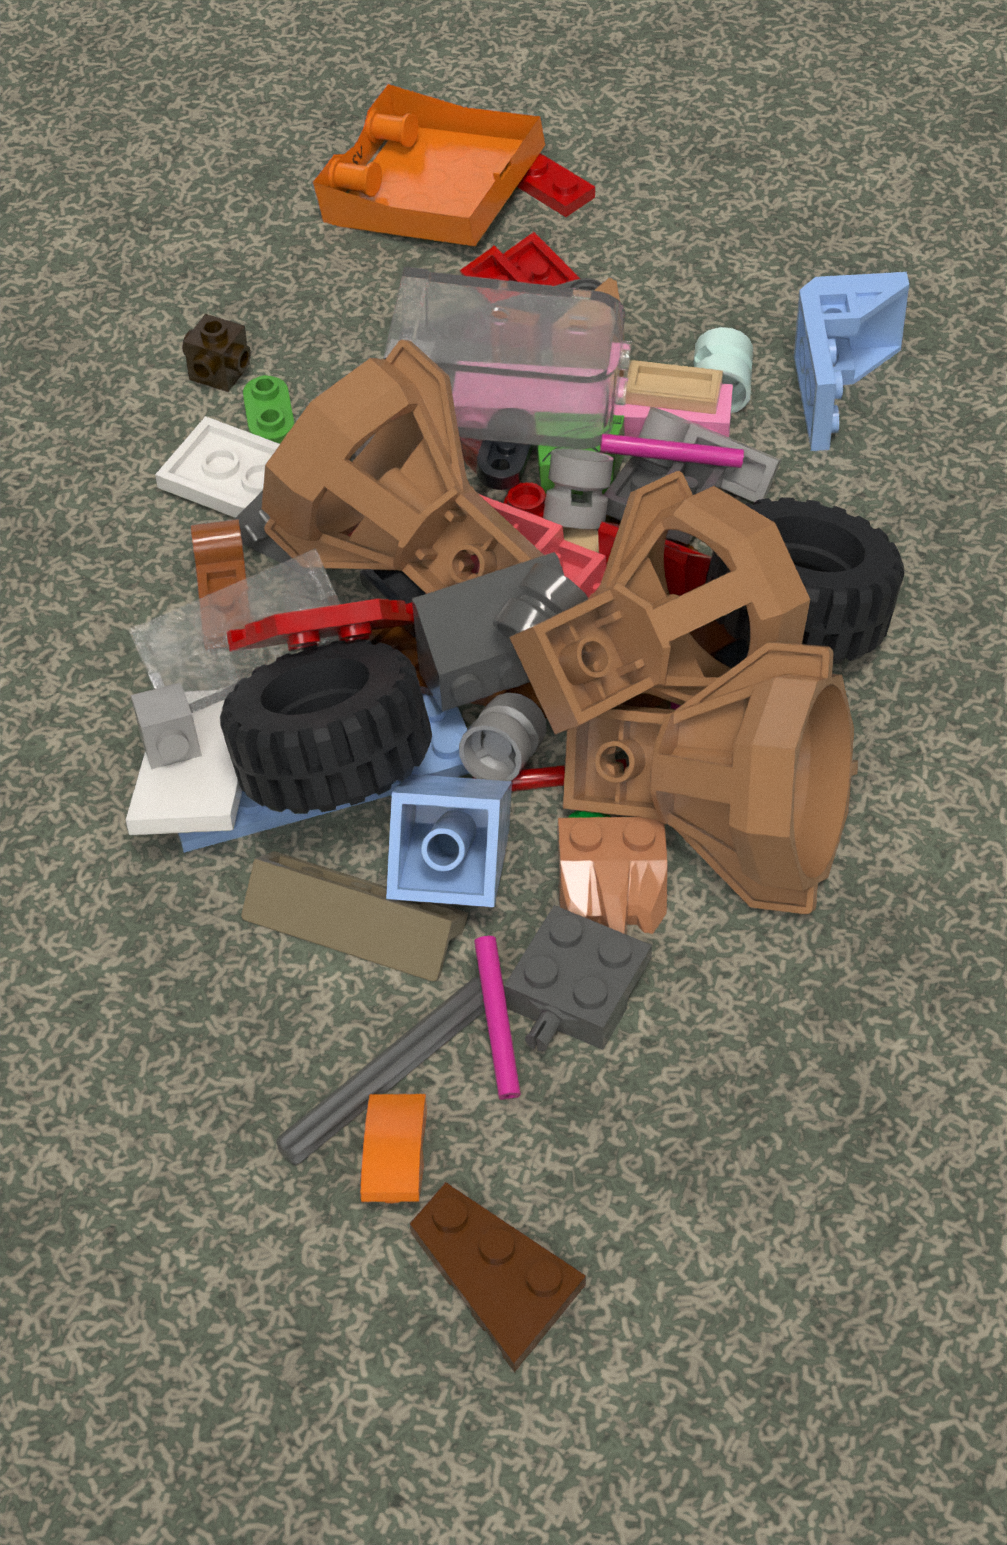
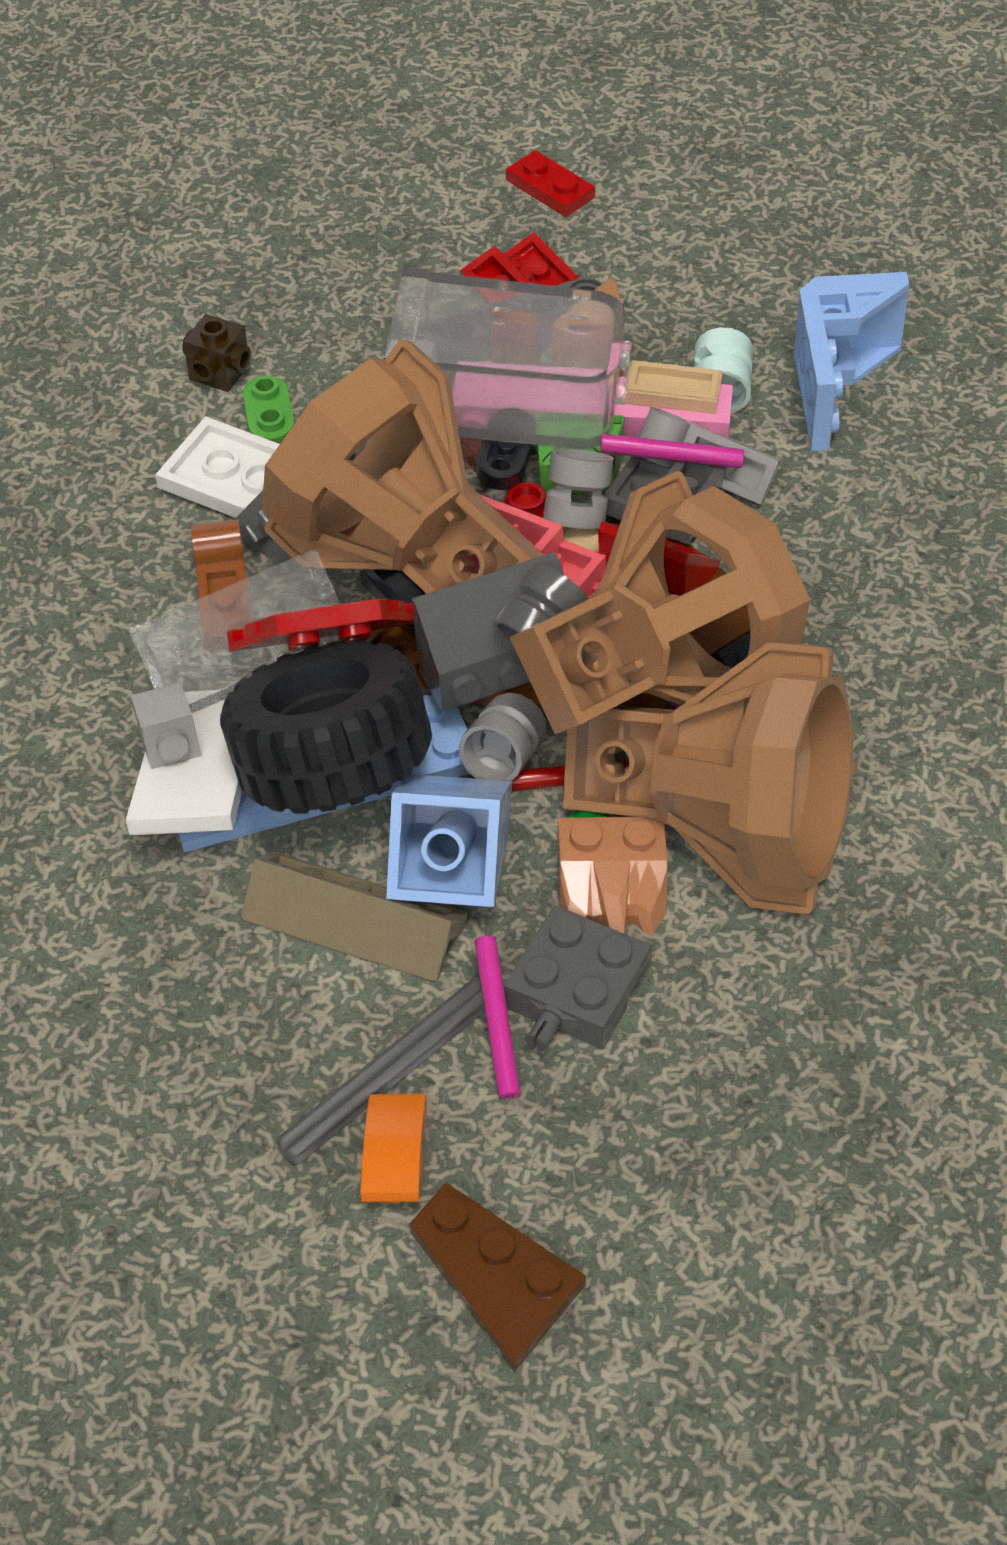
orange piece [313,84,545,246] -> none
black tyre [705,497,905,664] -> none

